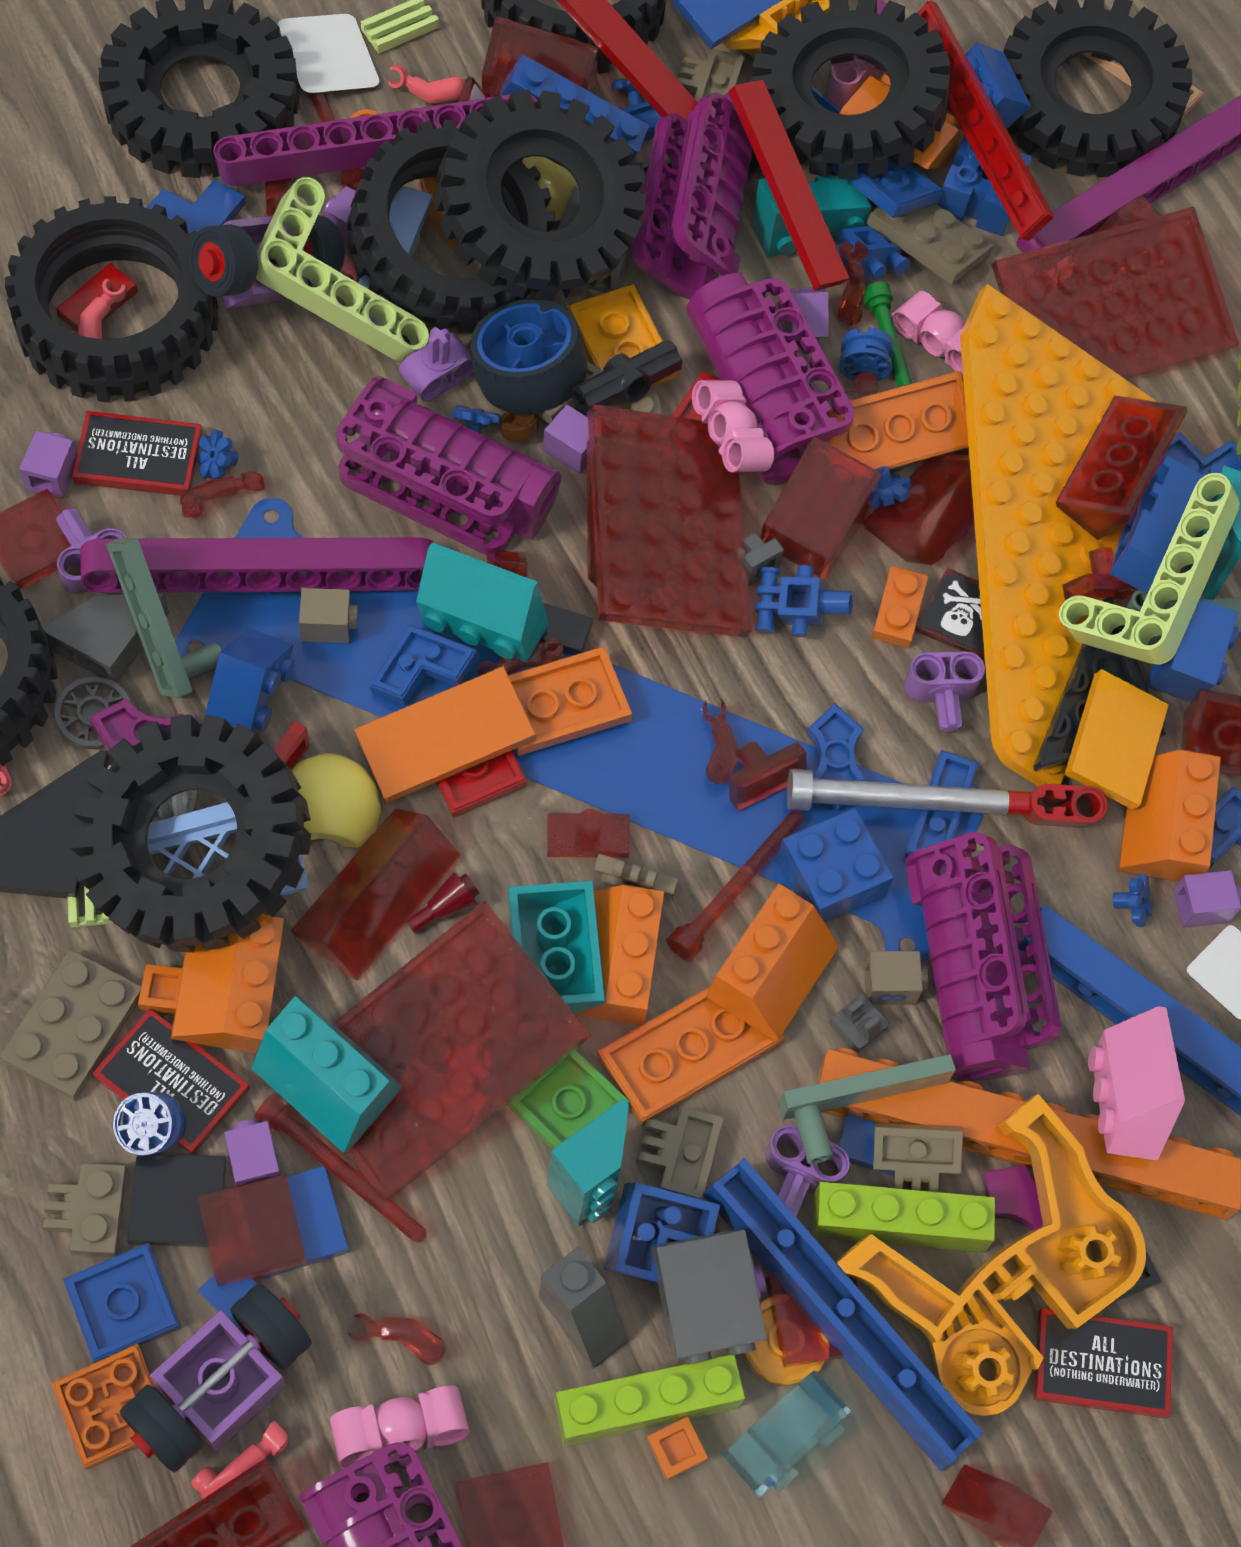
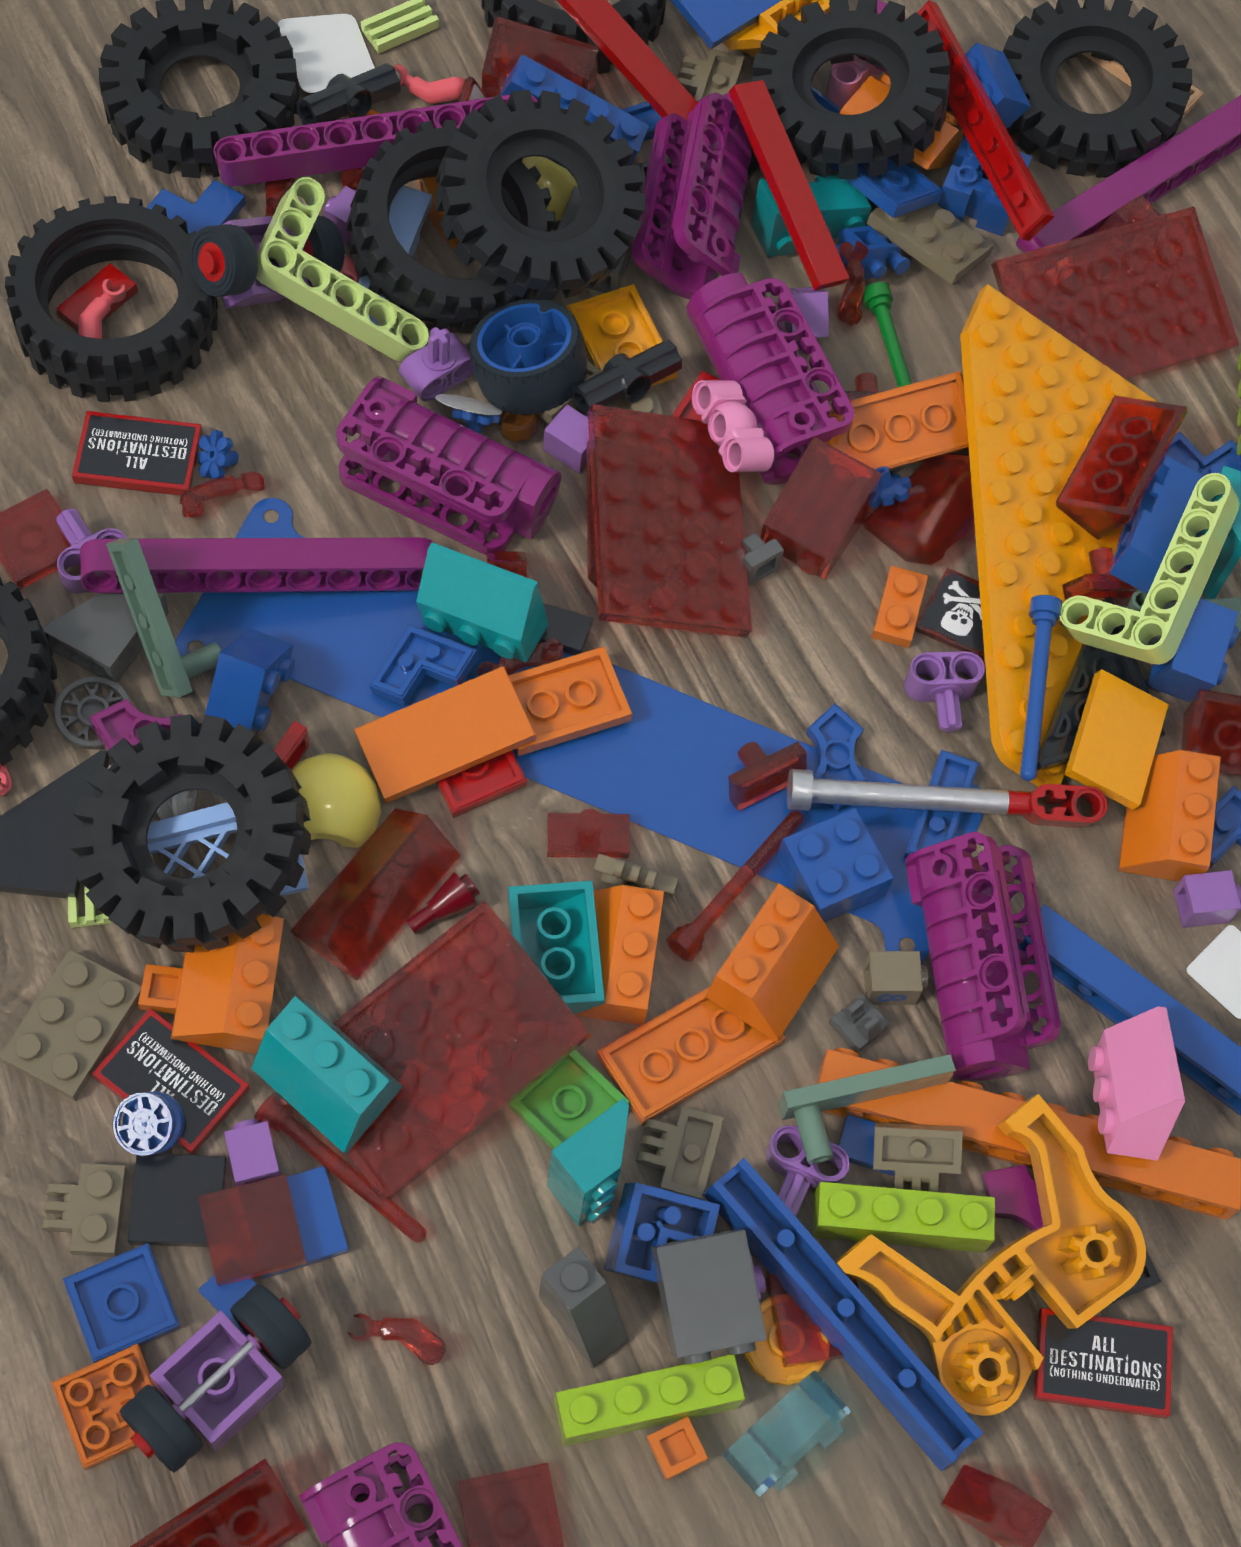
medium lavender brick [19,431,77,499] -> none
coral arm [191,1421,288,1501] -> none
dark tan brick [299,588,358,644] -> none
bright pink piece [329,1385,470,1468] -> none
blue plant [611,78,643,106] -> none
clear red arm [702,699,739,784] -> none
blue piece [755,565,853,637] -> none
blue wheel [839,327,893,382] -> none
bright pink piece [891,291,965,375] -> none
blue plant [1113,874,1153,927] -> none
none -> black piece [297,63,401,125]
none -> white sticker [435,394,502,415]
none -> blue piece [1020,595,1063,781]

